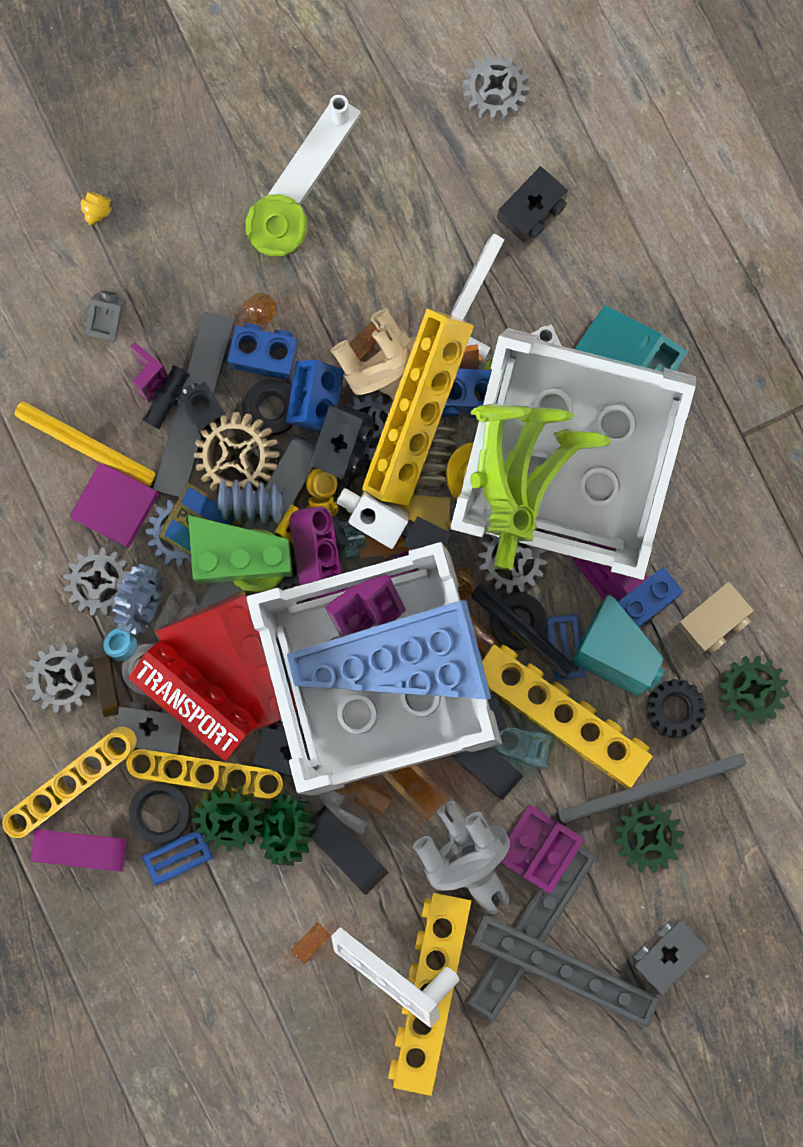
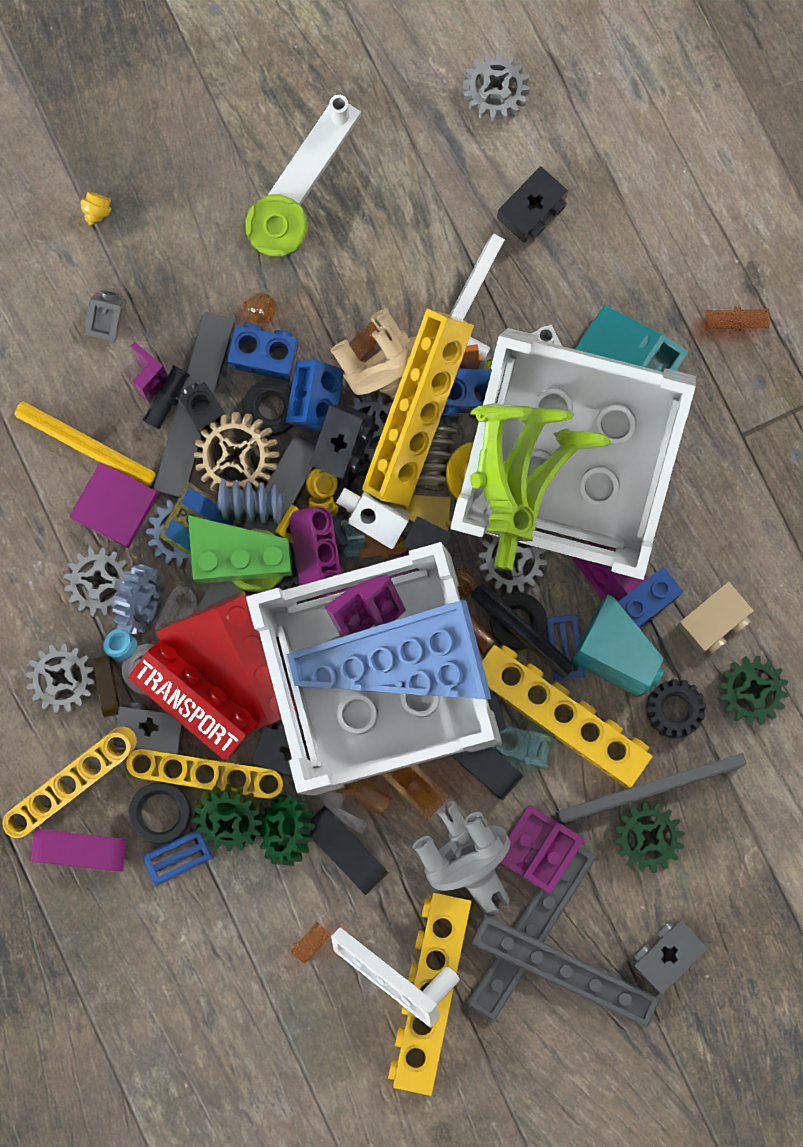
none -> clear orange pin [705,306,770,332]

